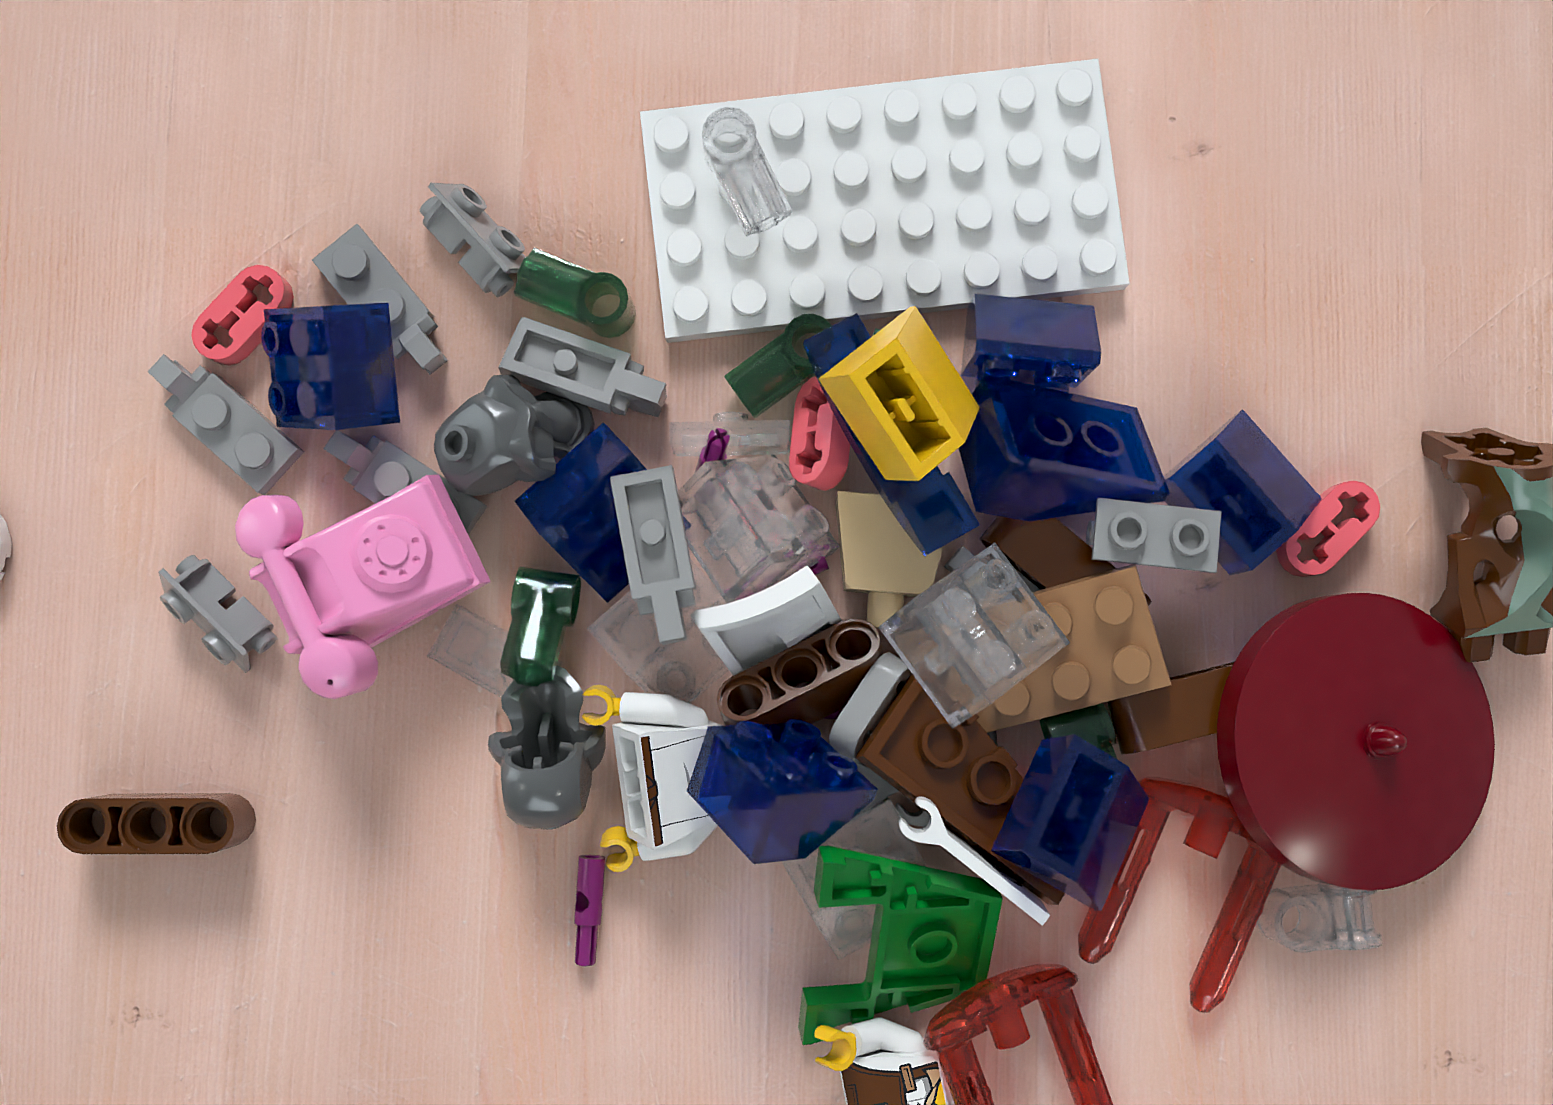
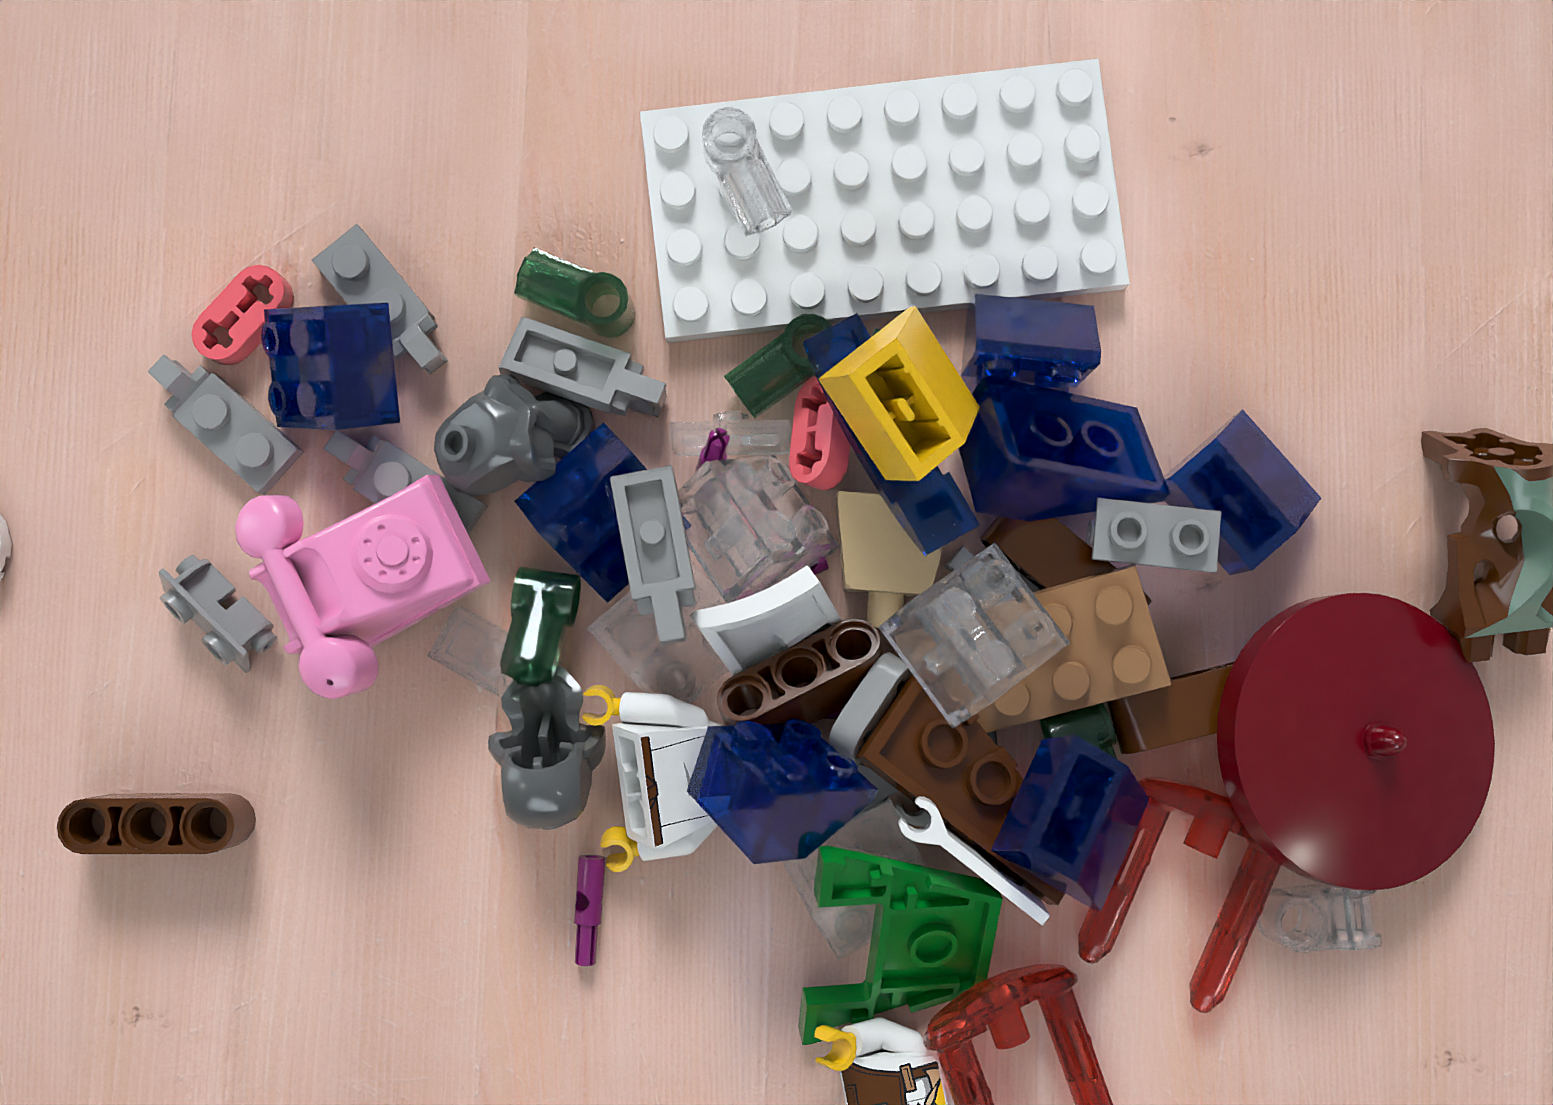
light grey hinge [420,182,536,297] -> none
coral beam [1276,481,1380,577] -> none

